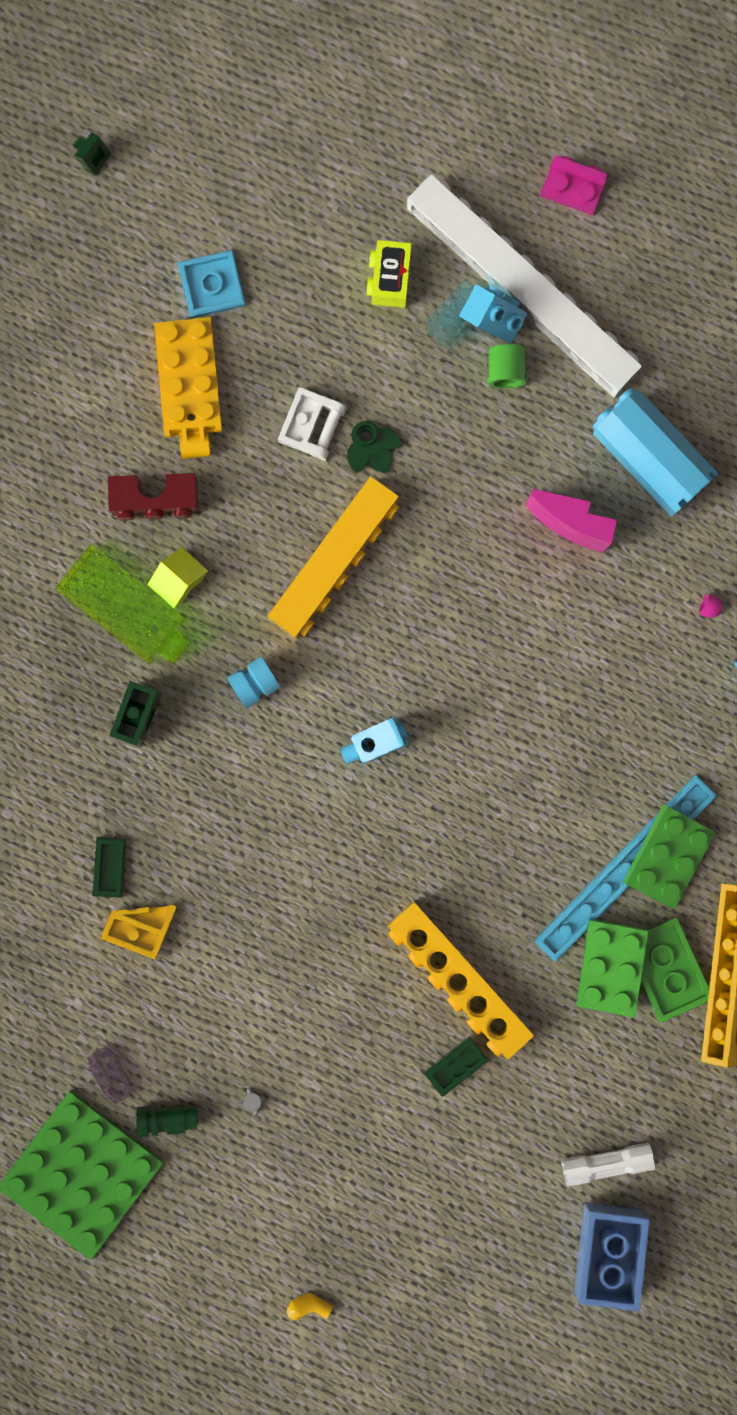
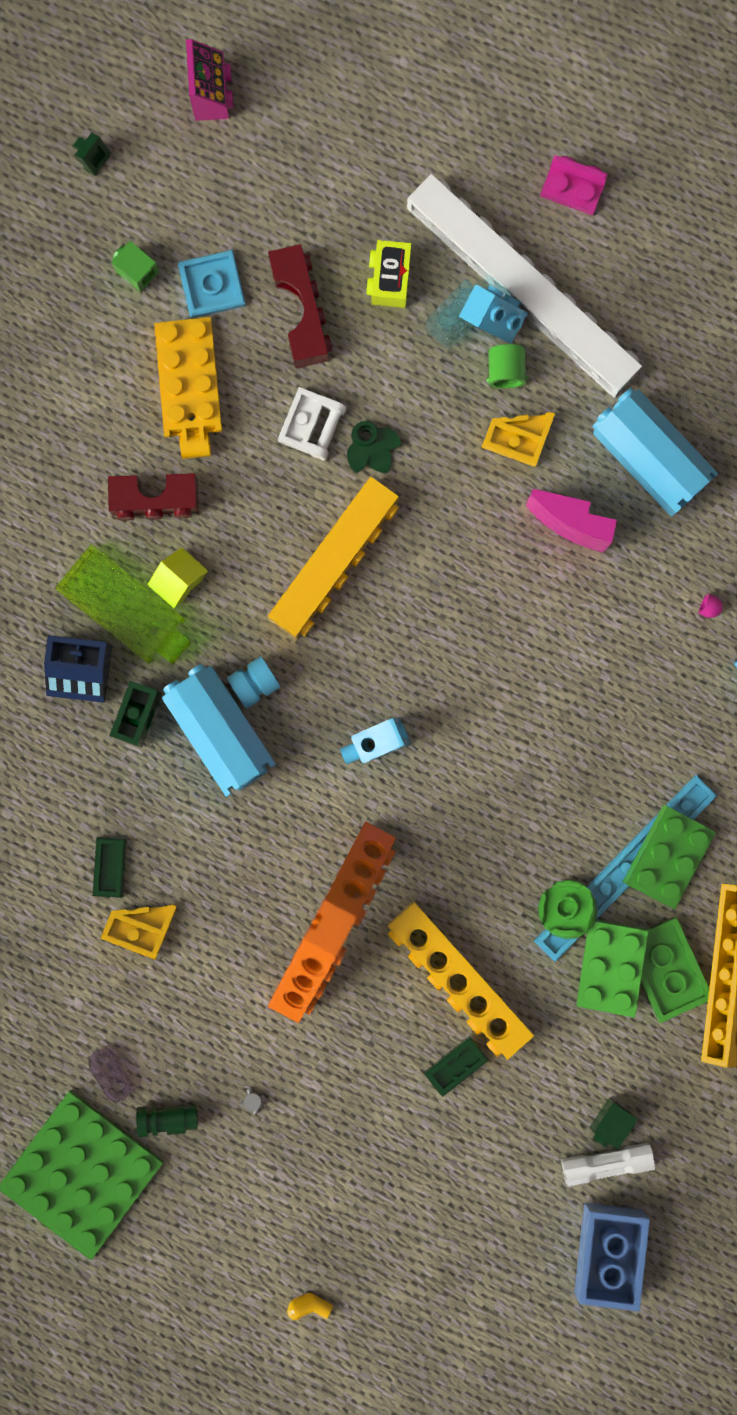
none -> dark blue slope [44,635,112,703]
none -> bright green brick [111,241,159,292]
none -> medium azure brick [162,664,277,797]
none -> dark pink slope [186,39,234,121]
none -> orange brick [267,821,396,1023]
none -> dark red arch [268,244,332,369]
none -> yellow wing [482,412,555,467]
none -> bright green tile [538,880,598,939]
none -> dark green brick [590,1098,638,1150]

